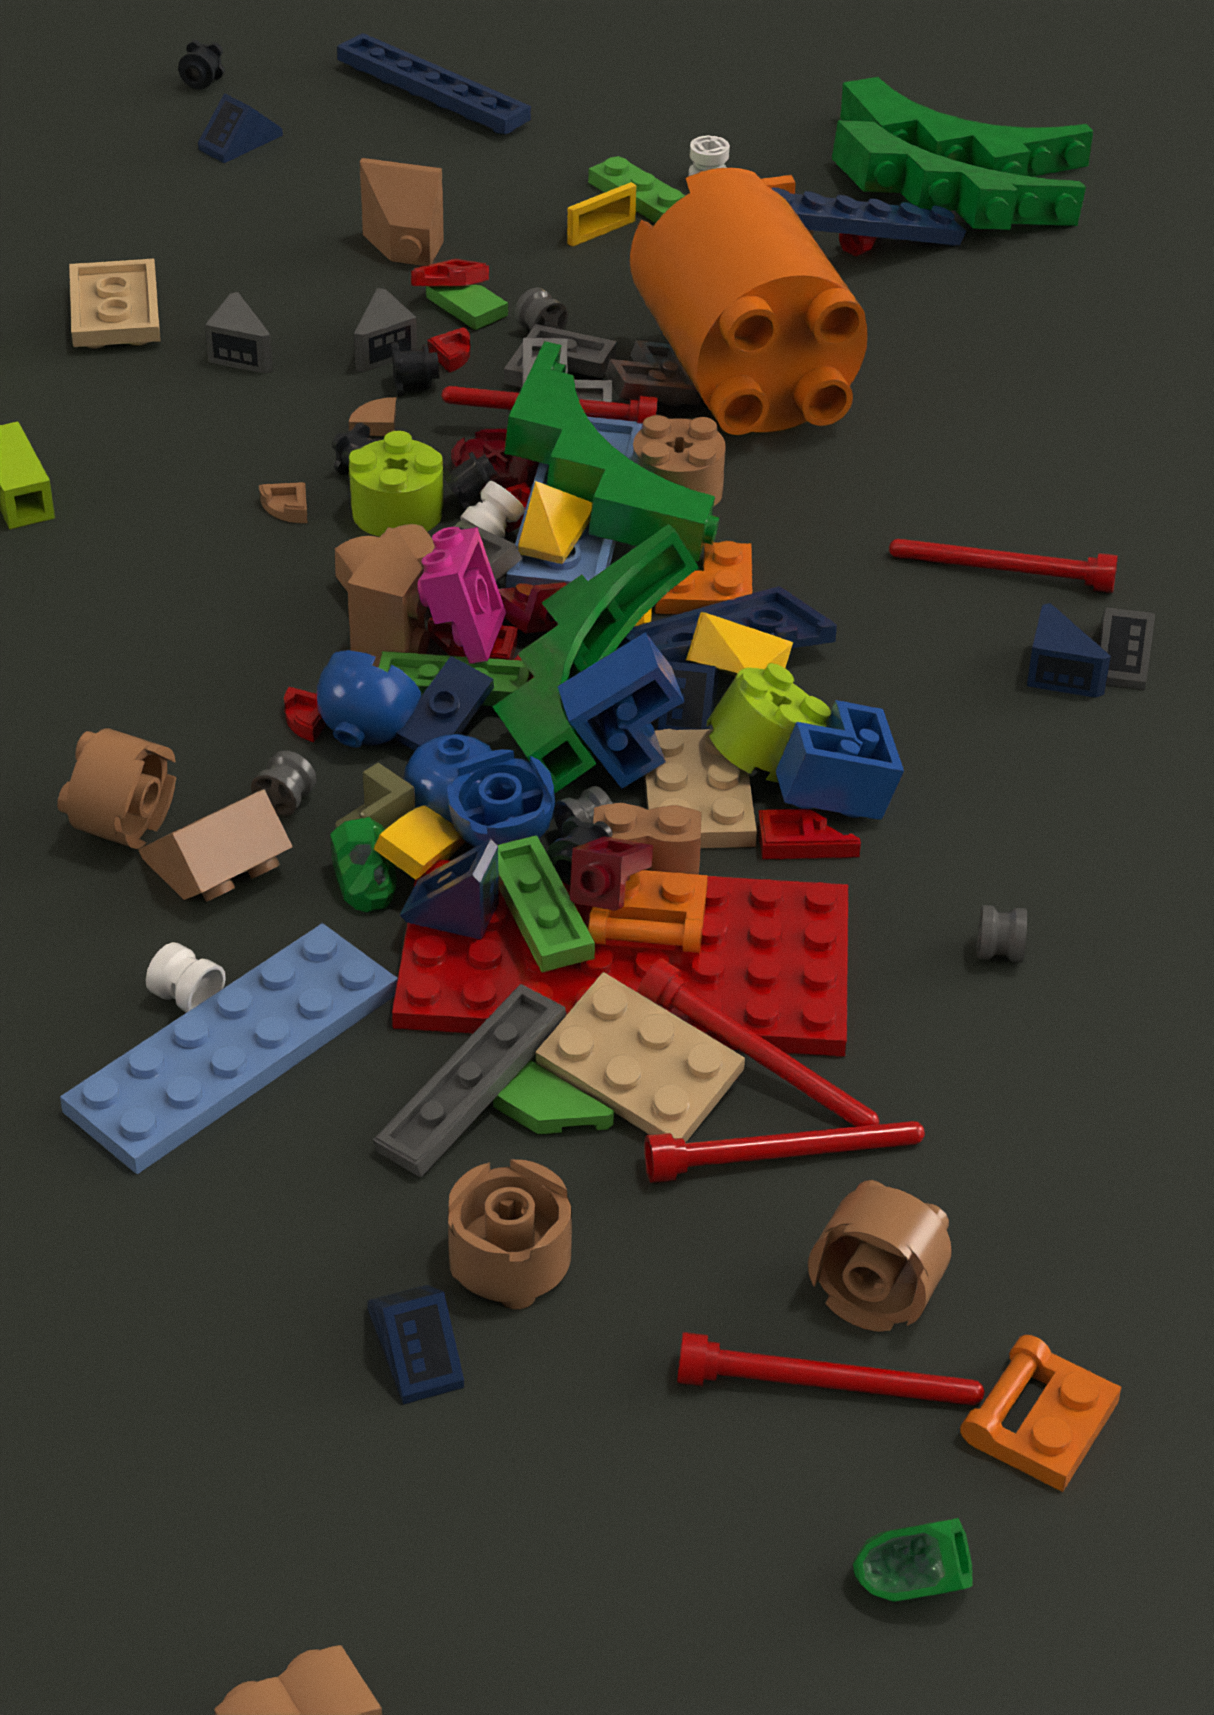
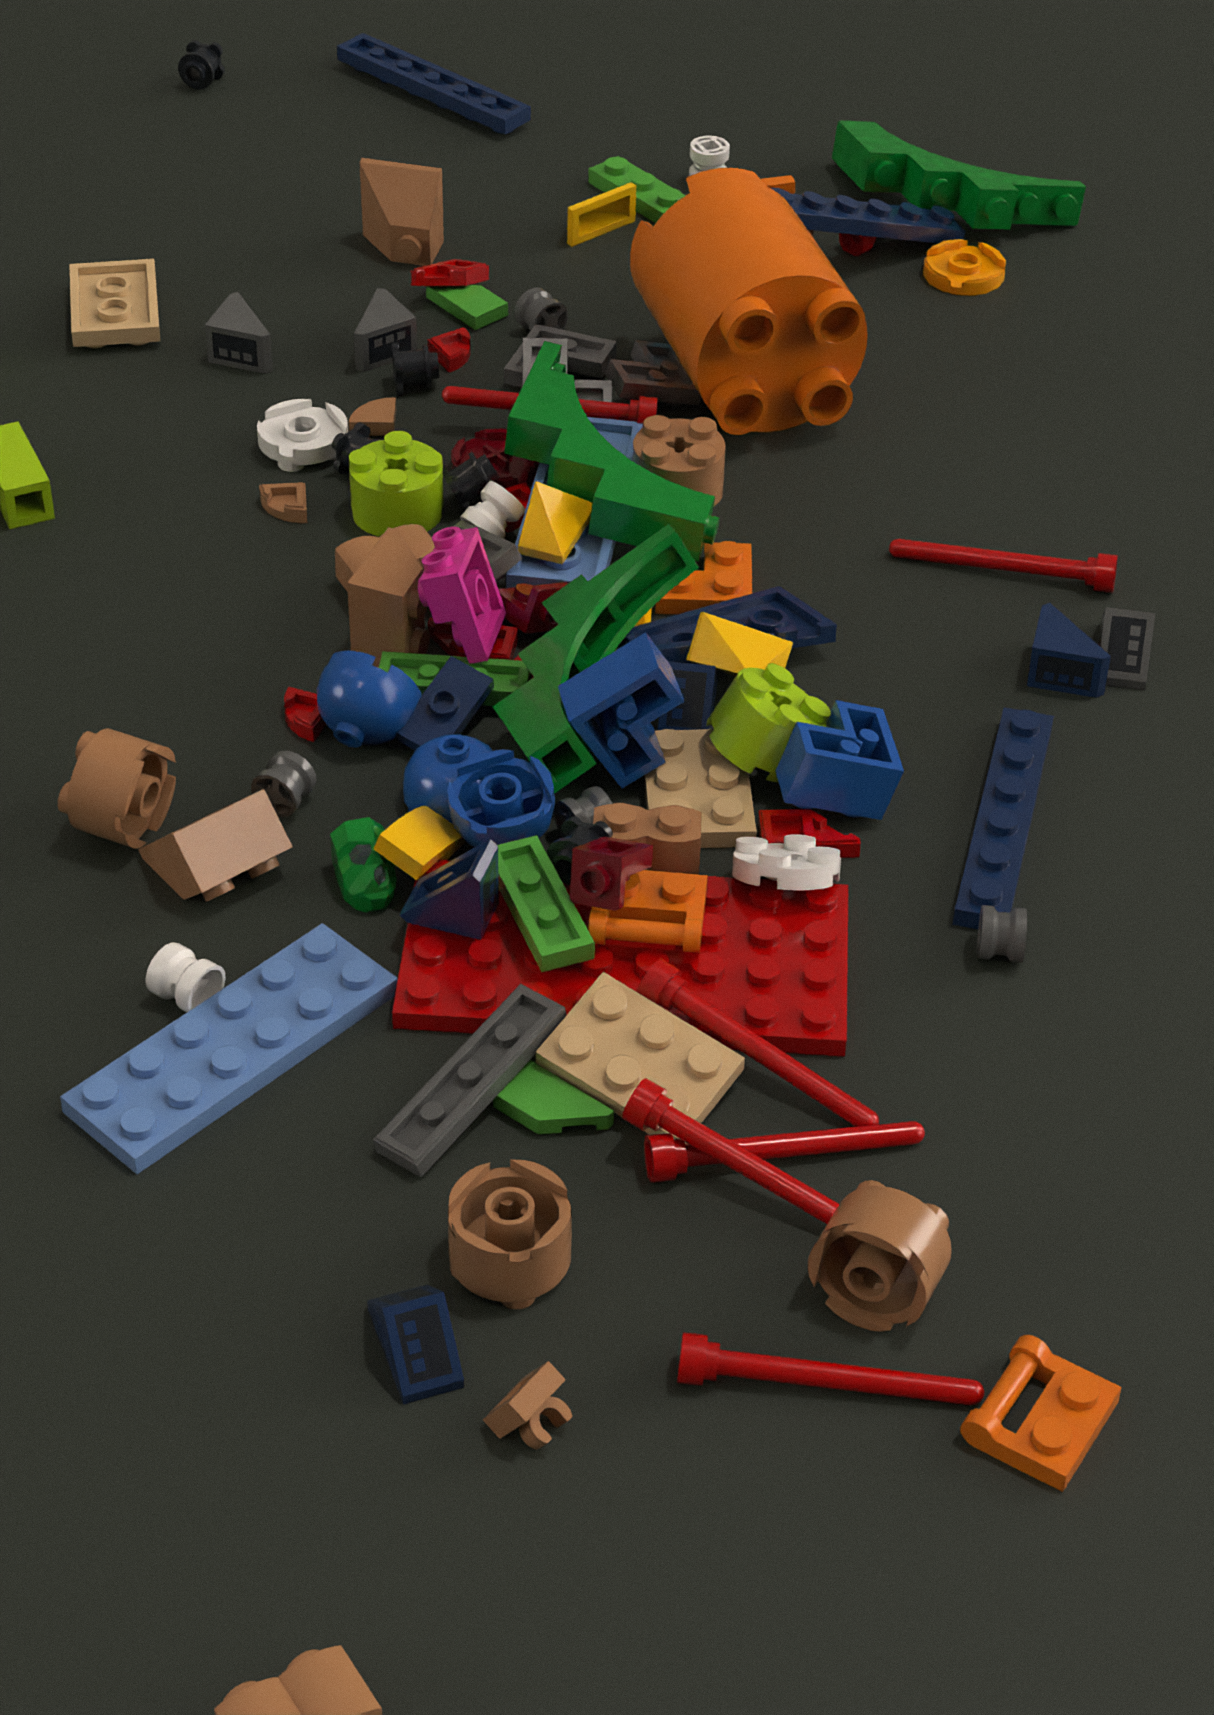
dark blue slope [198,93,283,163] -> none
olive panel [335,762,415,850] -> none
green arch [840,77,1093,177] -> none
rock [852,1518,973,1602] -> none
none -> white plate [257,399,348,472]
none -> medium nougat tile [483,1361,573,1450]
none -> red piece [622,1078,839,1224]
none -> white plate [732,834,841,890]
none -> light orange tile [923,239,1006,296]
none -> dark blue plate [953,707,1054,929]

